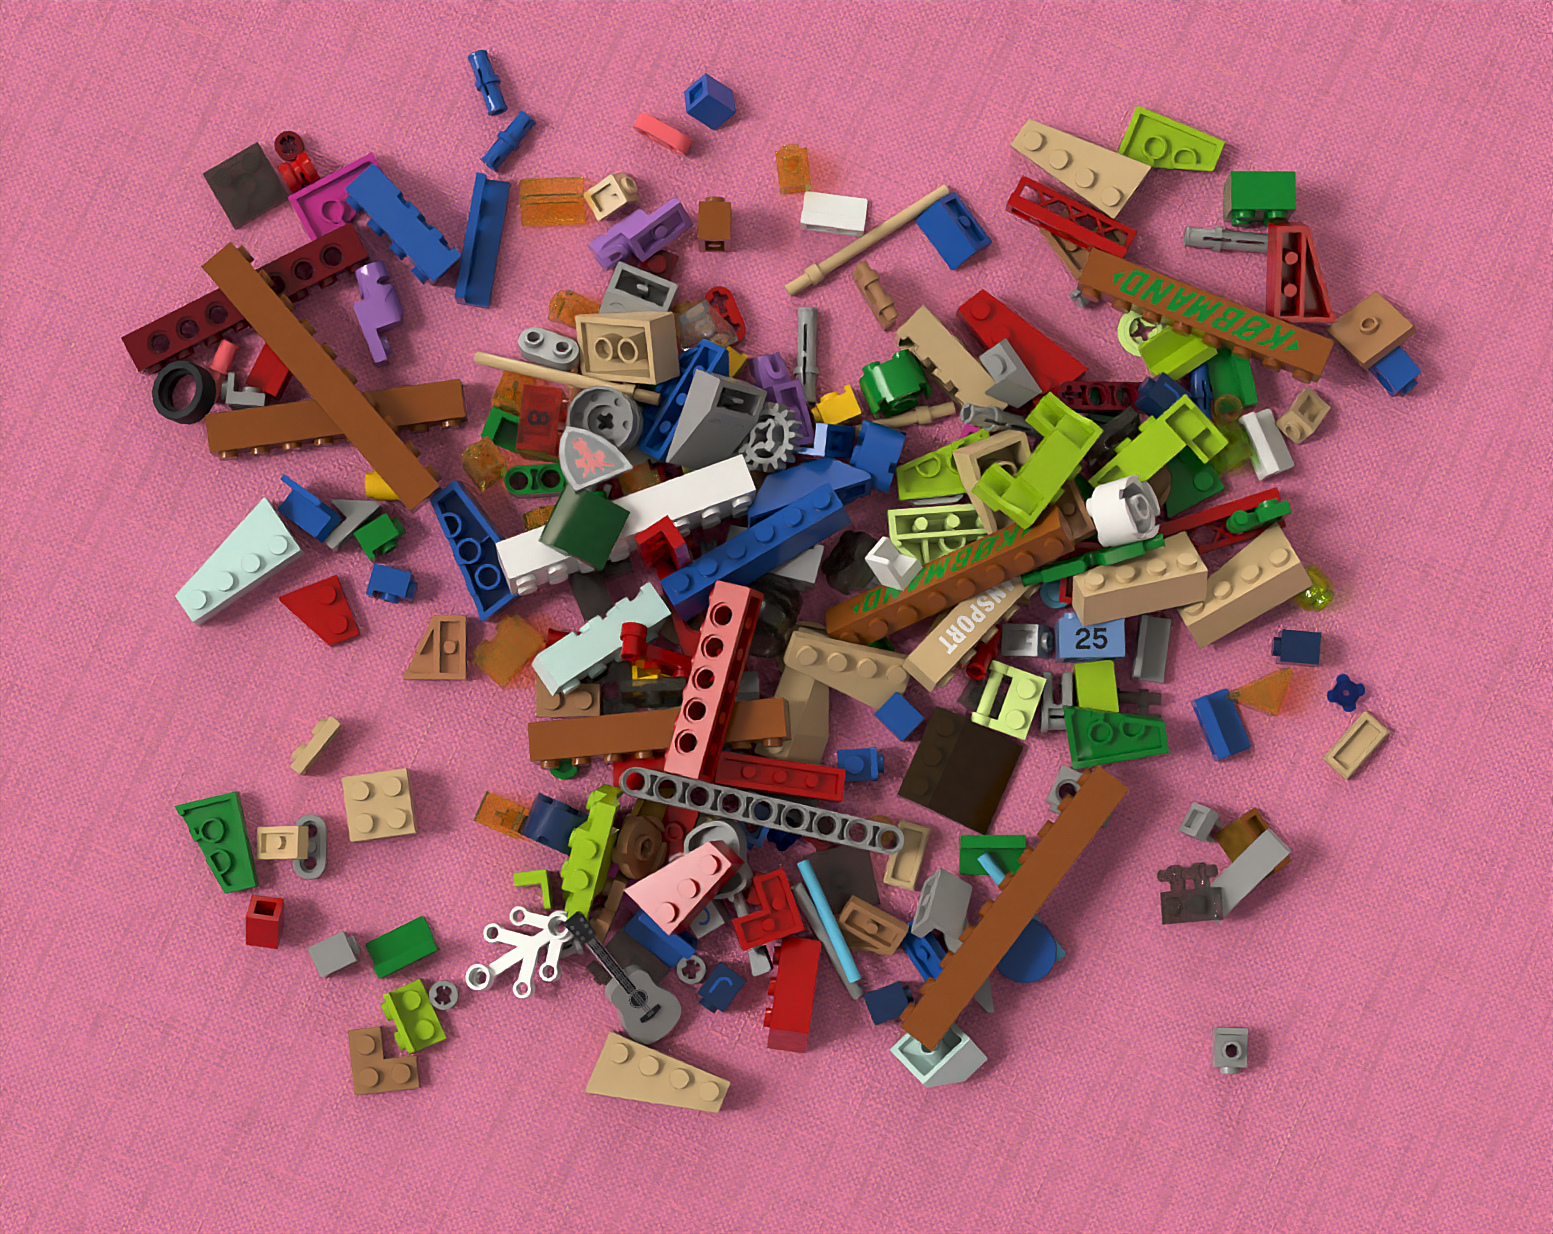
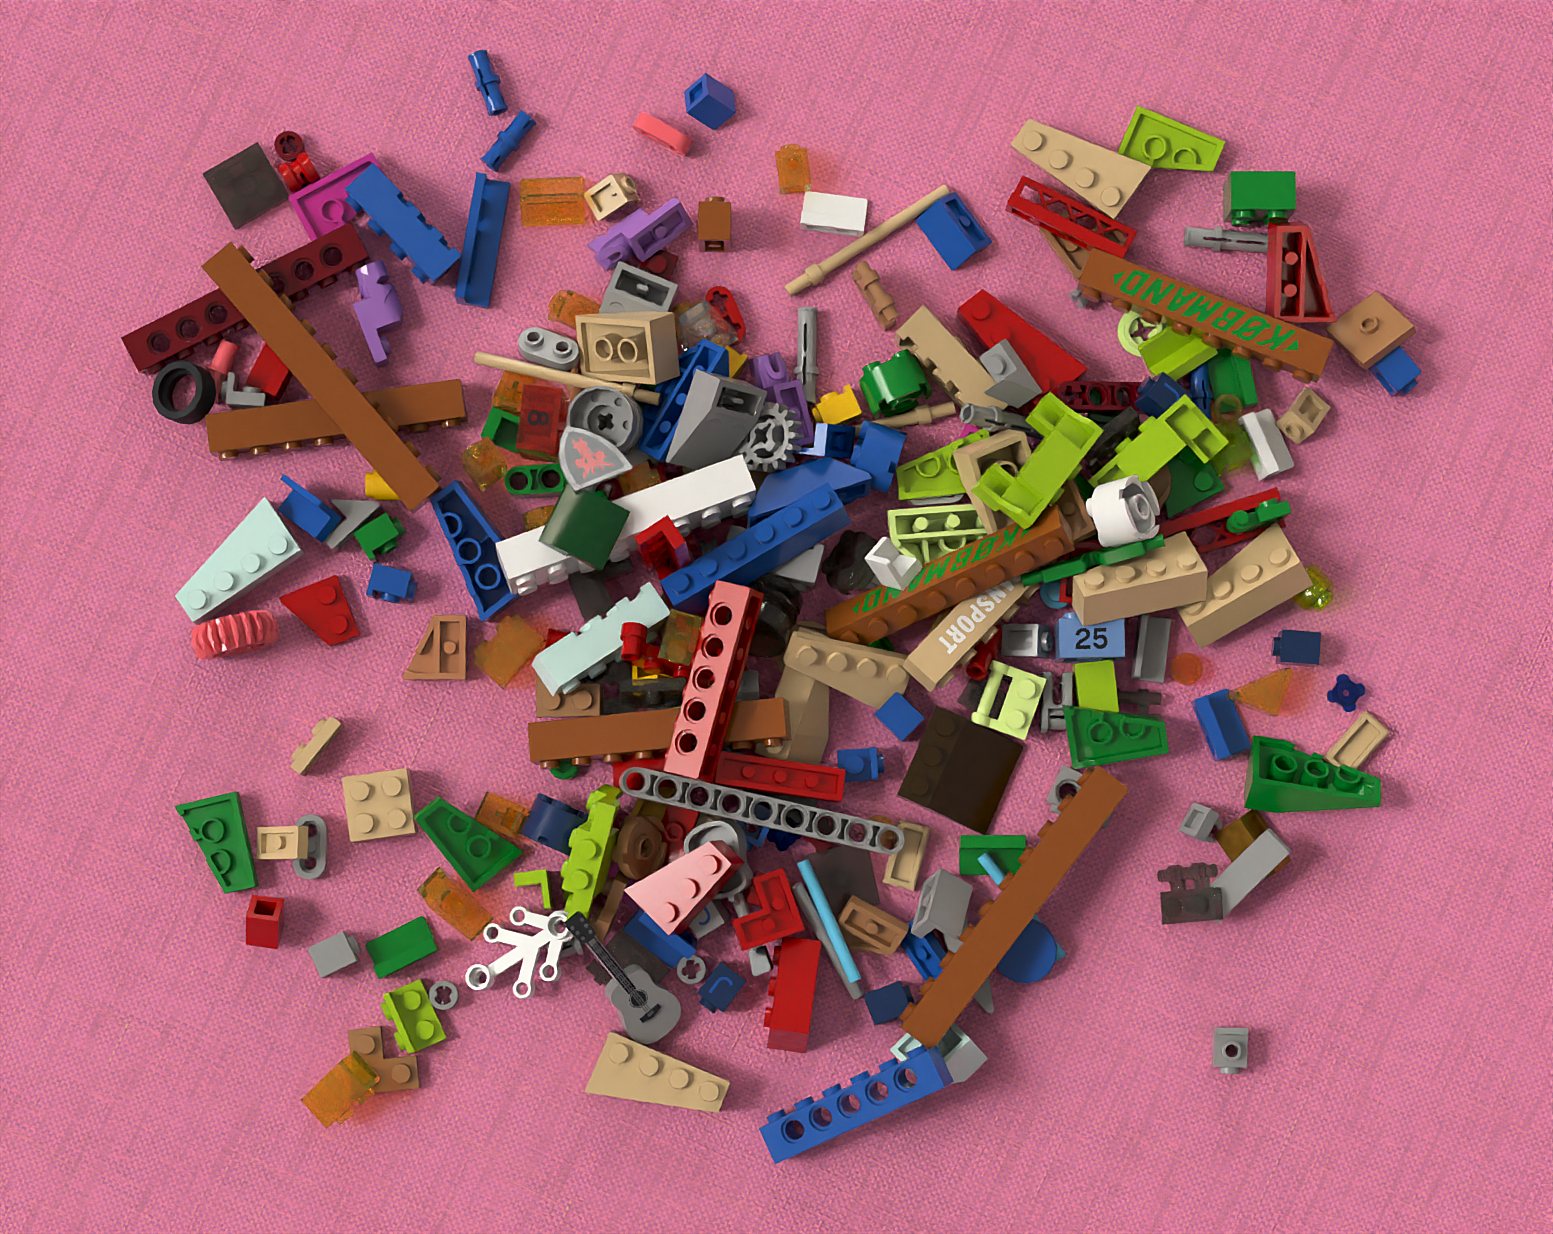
none -> coral gear [191,610,279,660]
none -> clear yellow brick [301,1050,381,1129]
none -> green wing [413,796,524,892]
none -> clear yellow slope [417,866,494,942]
none -> clear yellow brick [658,609,702,666]
none -> blue brick [759,1045,954,1164]
none -> clear orange plate [1170,653,1203,685]
none -> green wedge [1244,735,1381,813]

